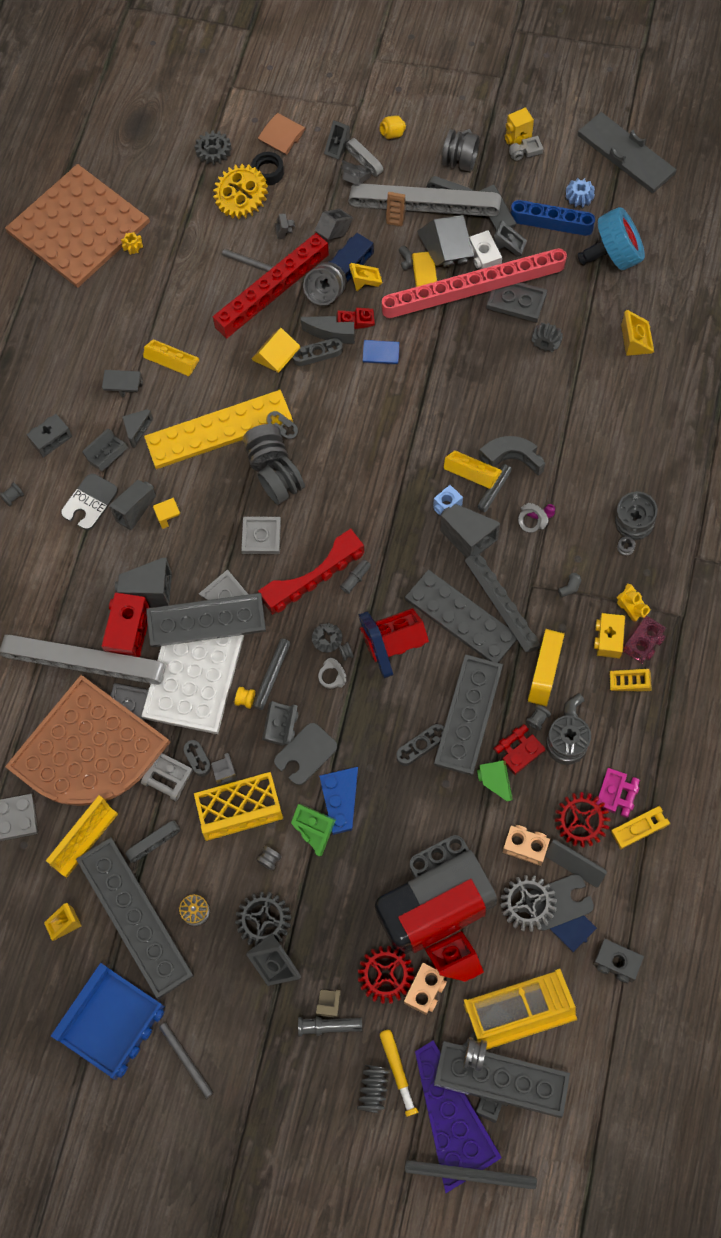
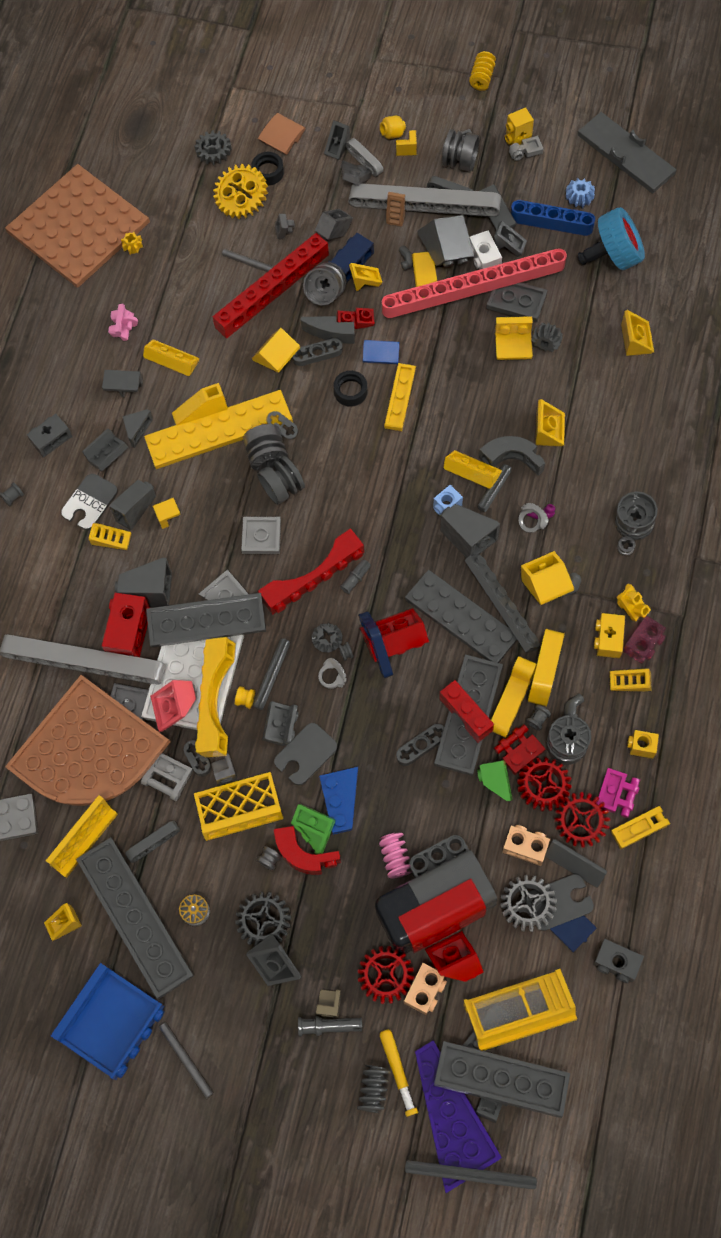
flat silver wheel [463,1037,487,1072] -> none
none -> yellow slope [89,523,132,550]
none -> bright pink hips [108,304,138,341]
none -> coral slope [150,680,196,732]
none -> yellow slope [172,383,228,426]
none -> yellow arch [195,637,235,758]
none -> red arch [274,826,341,875]
none -> black tyre [333,370,368,407]
none -> bright pink piece [379,833,411,879]
none -> yellow tile [384,363,416,431]
none -> yellow panel [396,130,417,156]
none -> red arch [439,680,494,743]
none -> yellow piece [469,51,496,91]
none -> yellow beam [491,656,537,738]
none -> yellow bracket [495,317,533,360]
none -> red gear [517,757,572,812]
none -> yellow slope [521,551,574,605]
none -> yellow slope [535,399,565,446]
none -> yellow brick [627,730,659,759]

